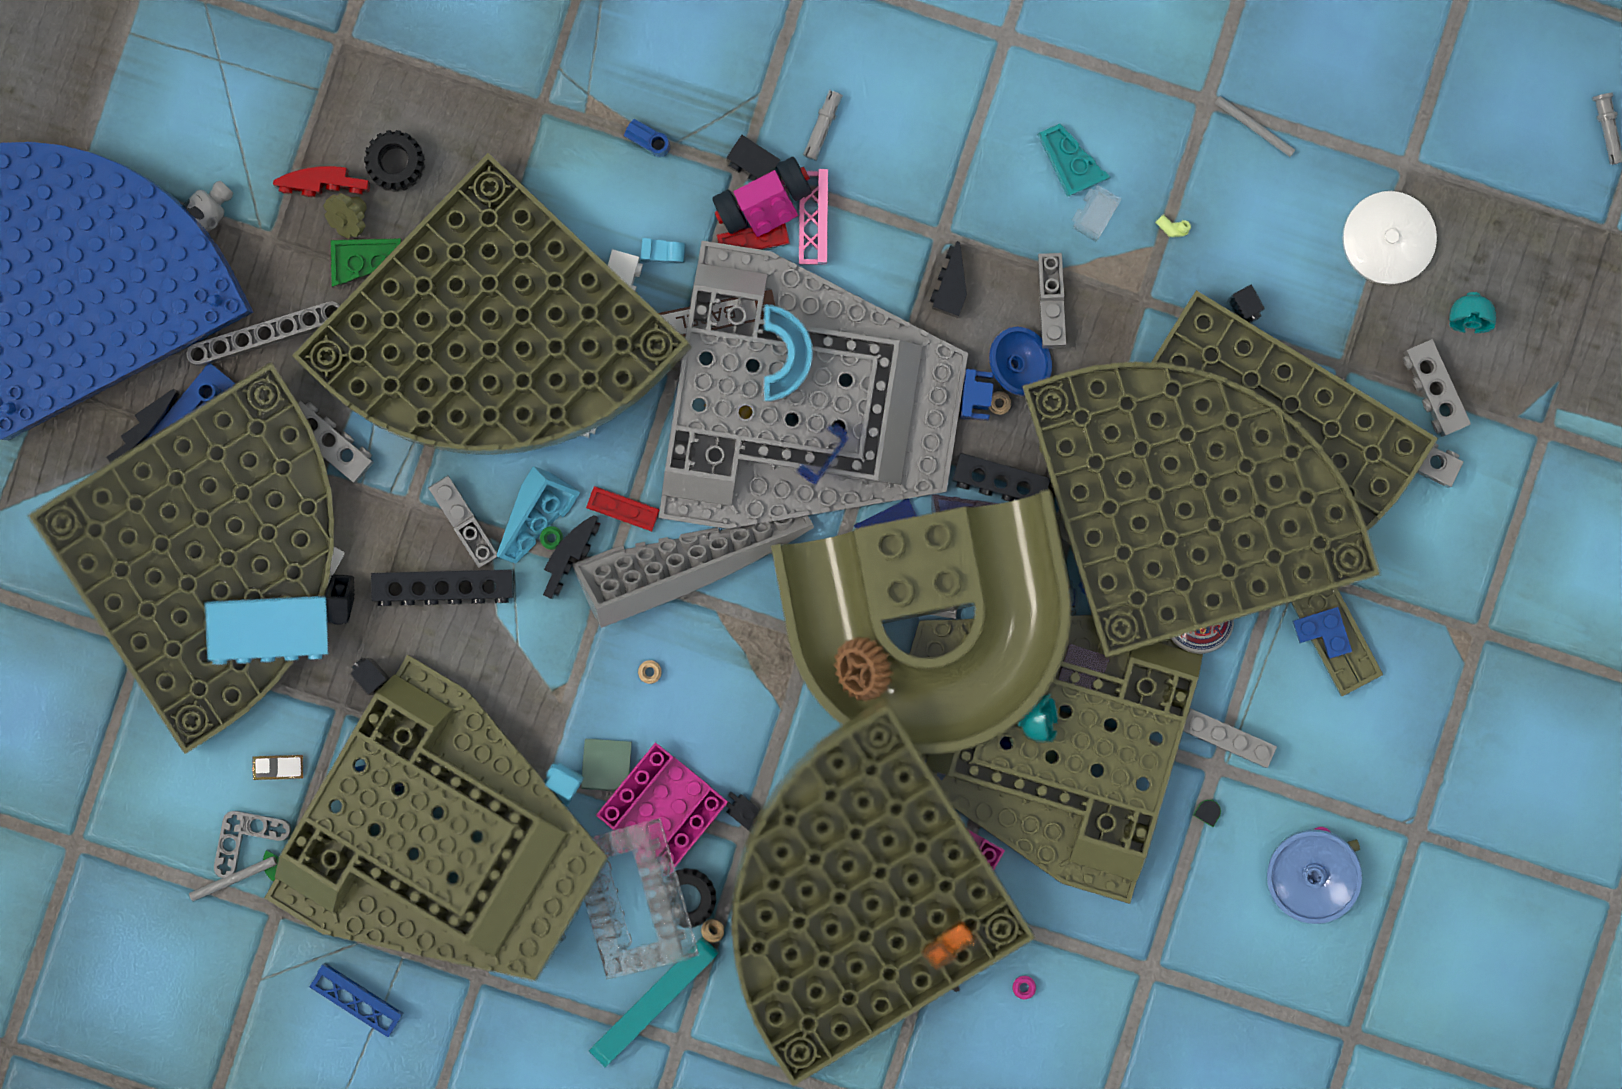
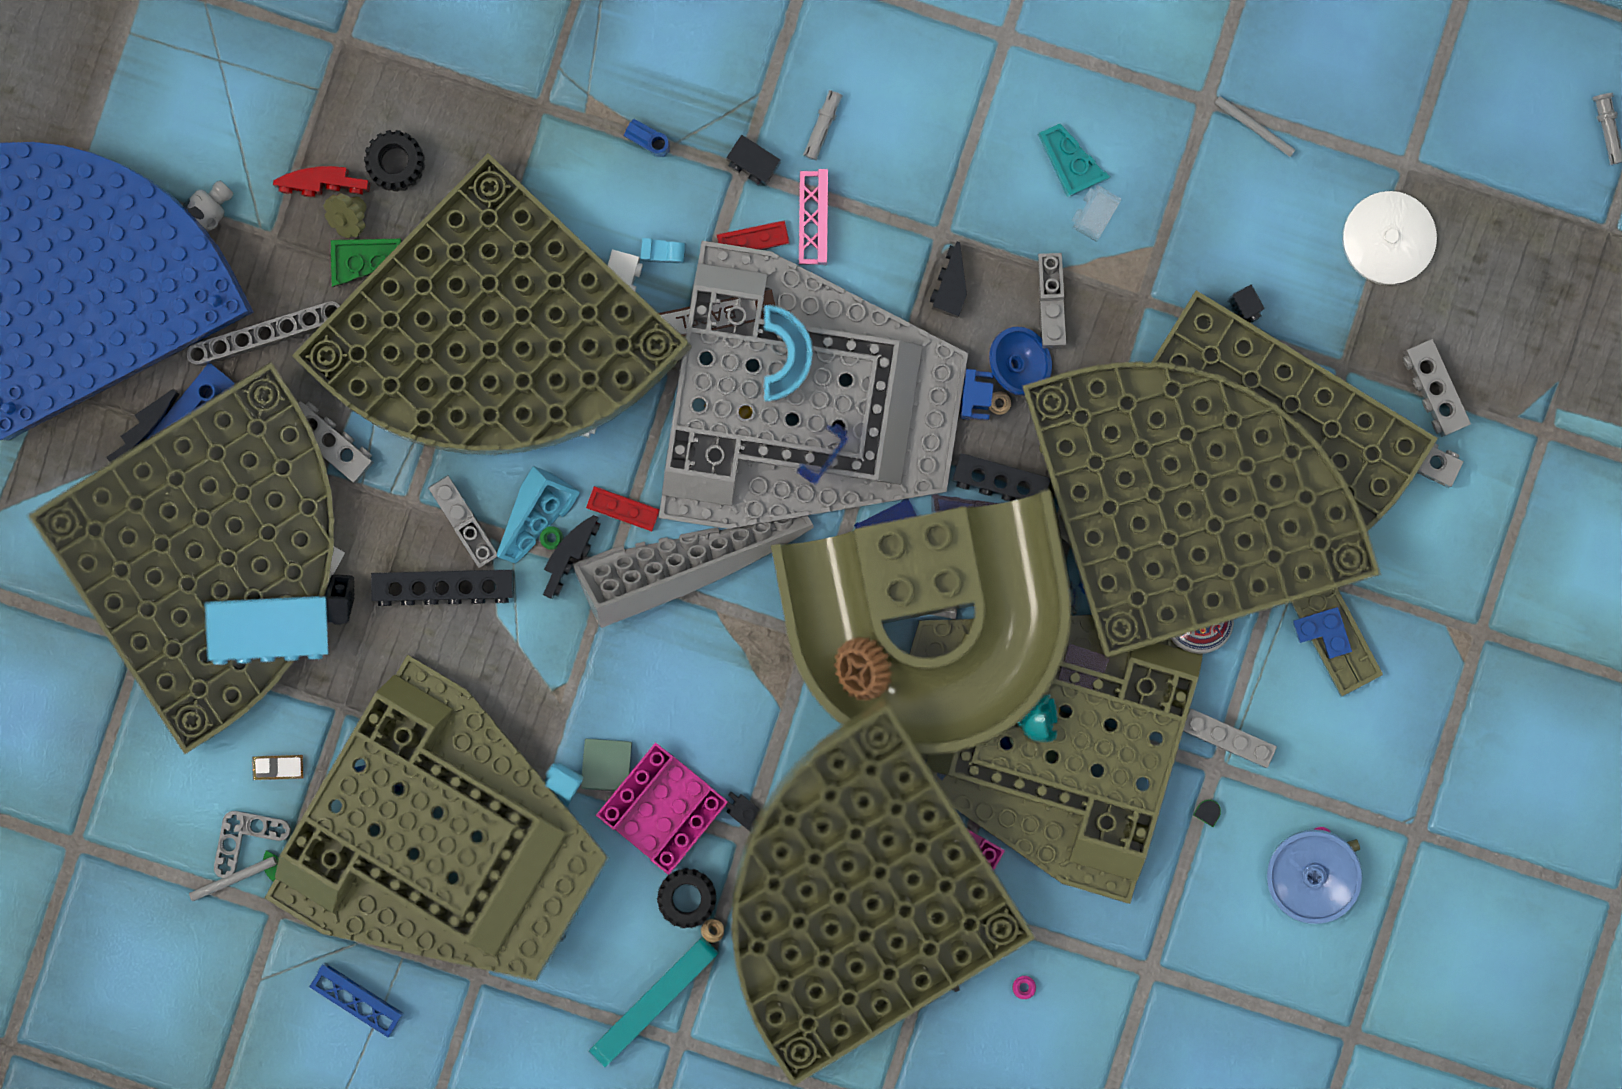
black brick [350,658,390,695] -> none
clear brick [584,818,699,980] -> none
tan plate [638,660,662,684] -> none
brick [712,156,812,237] -> none
clear orange slope [922,920,976,970] -> none
yellowish green arm [1155,214,1191,237] -> none
teal cylinder [1449,292,1496,334] -> none

